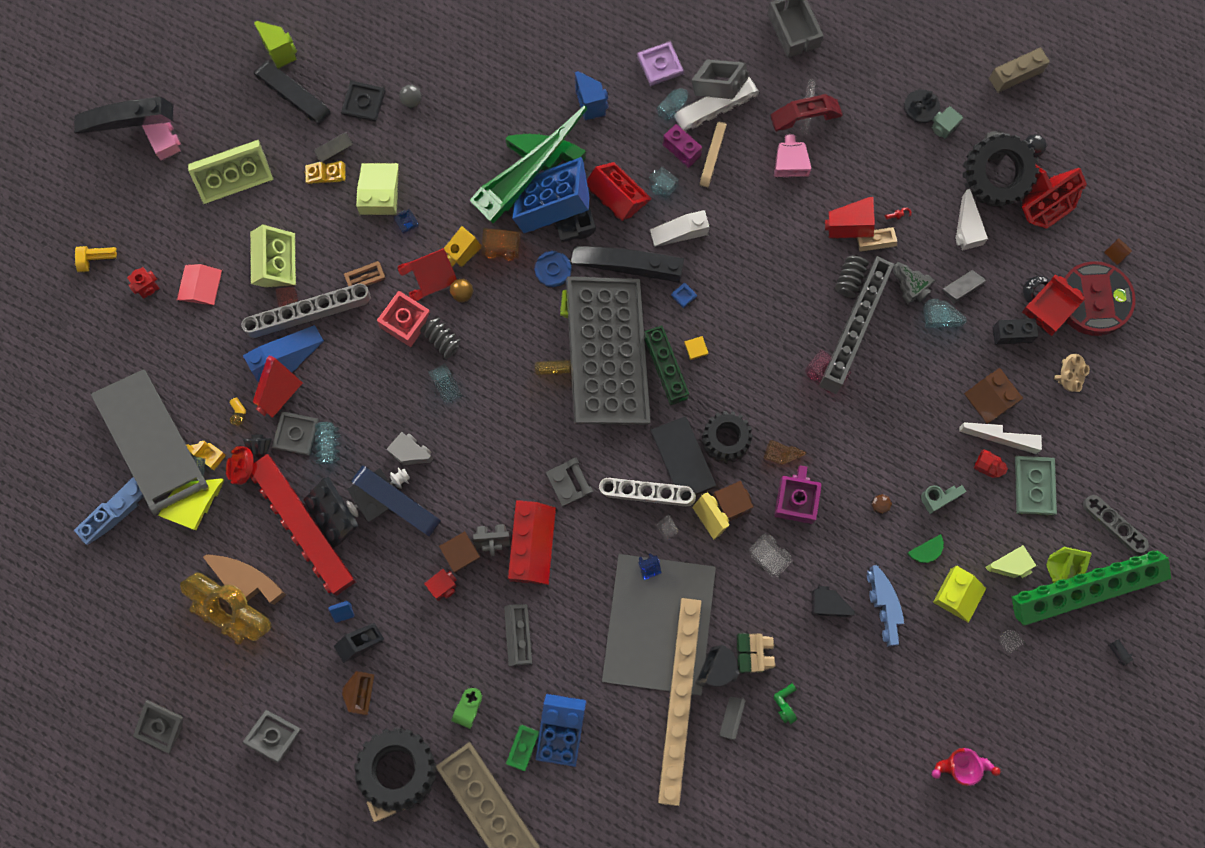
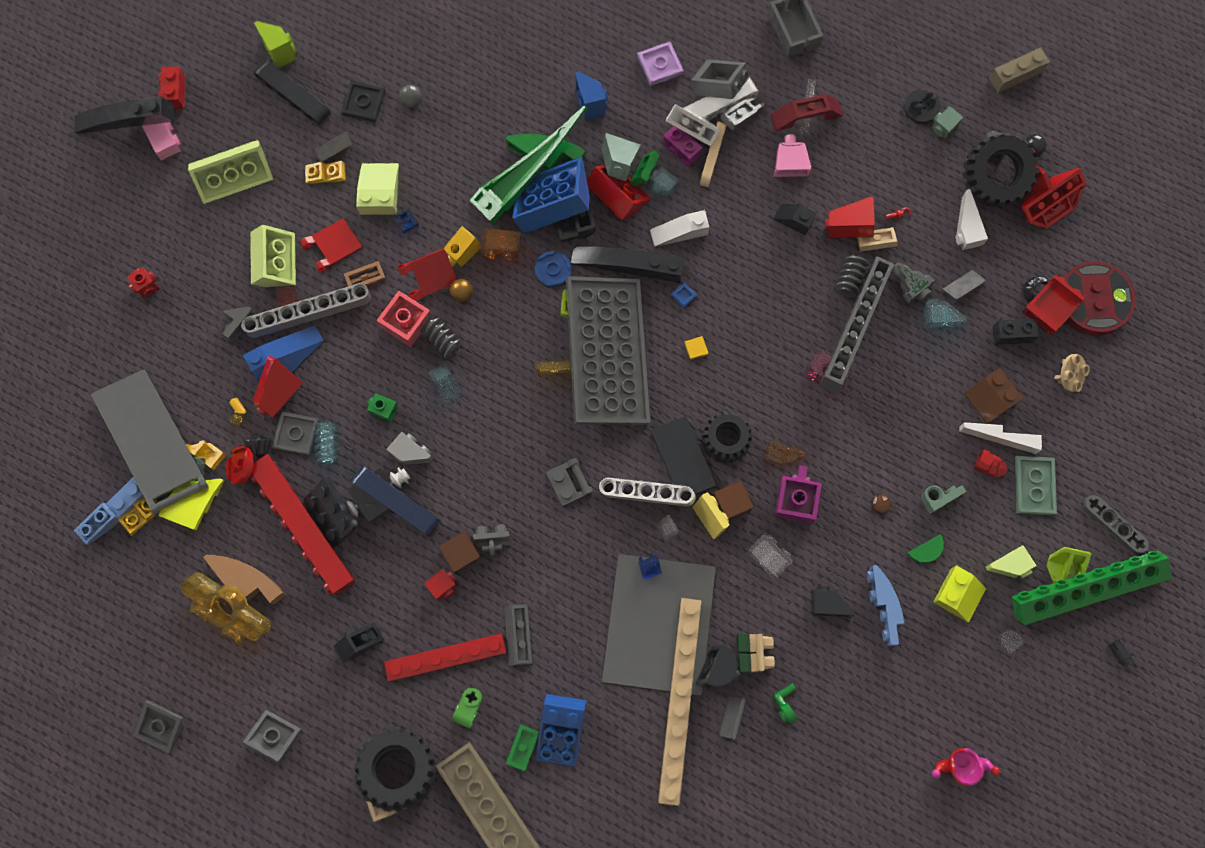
yellow piece [75,246,117,272] -> none
coral slope [177,264,222,305] -> none
blue slope [329,601,354,623] -> none
reddish brown slope [342,671,375,715] -> none
red slope [508,500,556,585] -> none
dark green brick [644,325,689,406] -> none
clear light blue arm [656,88,689,120] -> none
reddish brown slope [1104,238,1132,265] -> none
none -> yellow slope [118,498,160,536]
none -> red brick [158,67,185,109]
none -> dark grey slope [223,306,255,343]
none -> red flag [300,219,363,273]
none -> green brick [367,393,399,423]
none -> red plate [384,633,506,682]
none -> slope [602,133,640,181]
none -> green plate [630,150,659,186]
none -> white slope [665,104,720,146]
none -> hinge [720,95,765,130]
none -> black slope [773,204,817,236]

